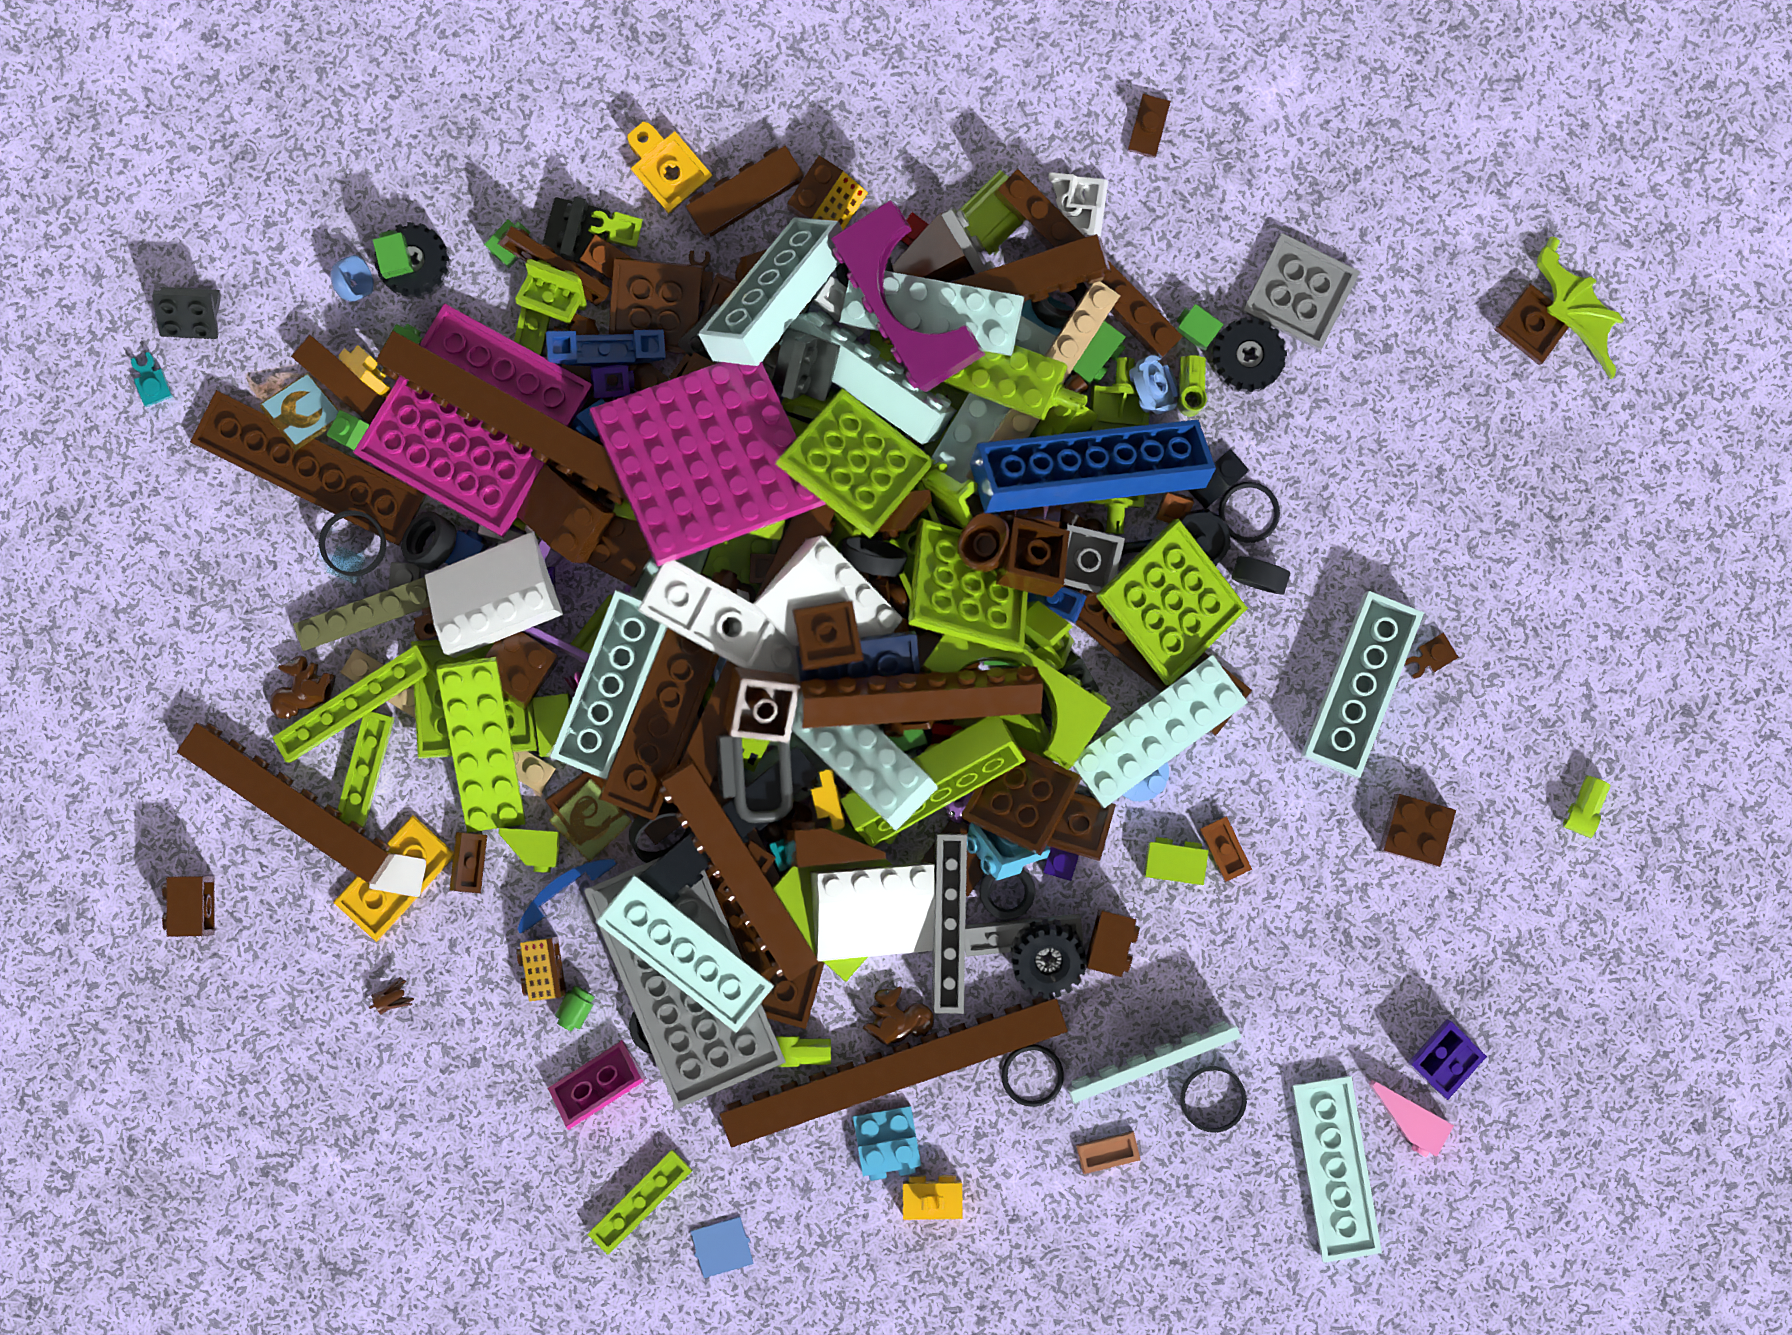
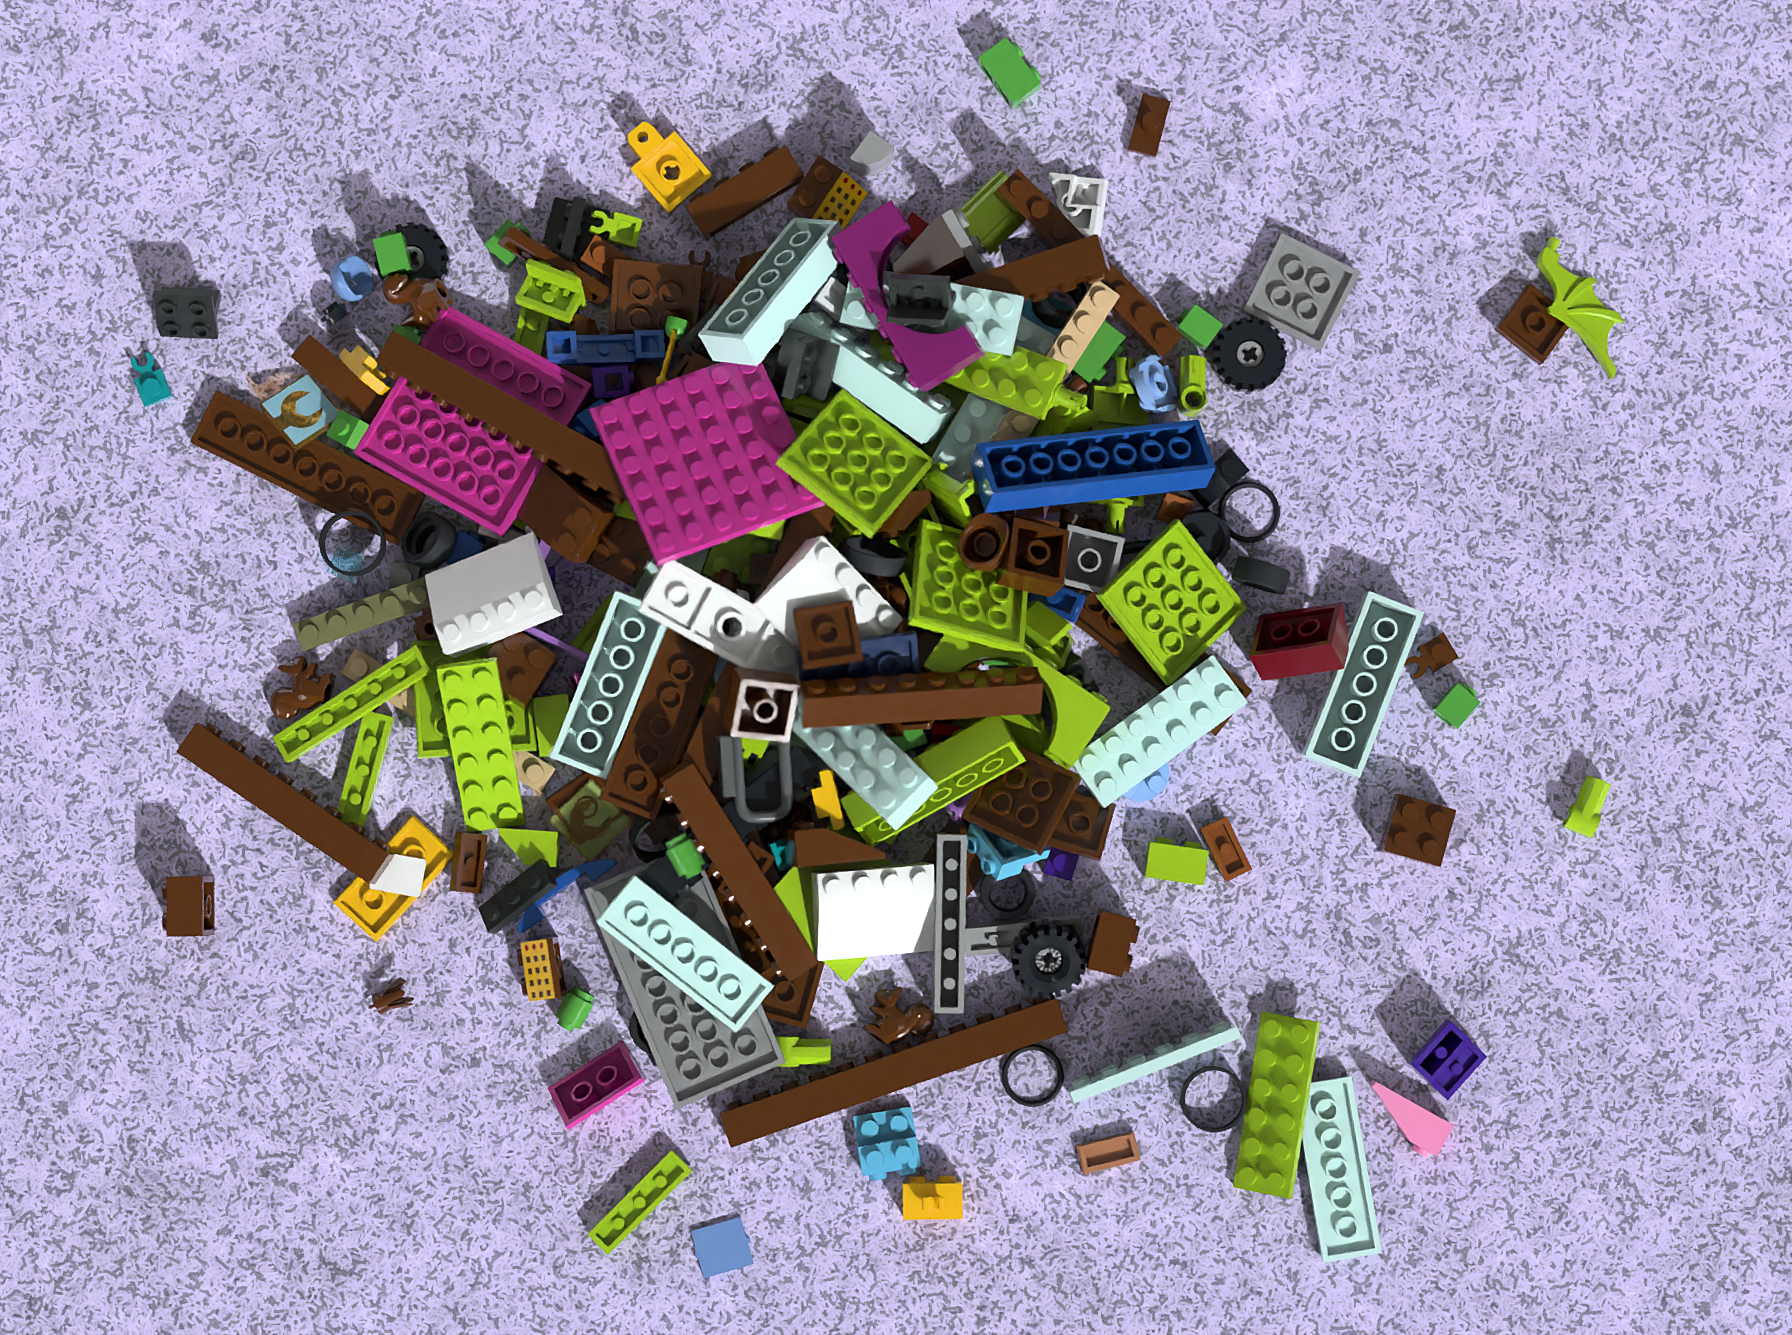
none -> black plate [321,301,349,327]
none -> reddish brown animal [382,272,454,330]
none -> pearl dark grey plate [478,859,557,934]
none -> hinge [656,316,690,385]
none -> bright green brick [665,832,705,879]
none -> light grey brick [850,130,894,176]
none -> pearl dark grey bracket [886,273,956,327]
none -> bright green brick [977,37,1041,110]
none -> lime plate [1233,1011,1321,1199]
none -> dark red slope [1249,602,1349,681]
none -> bright green brick [1431,683,1480,730]

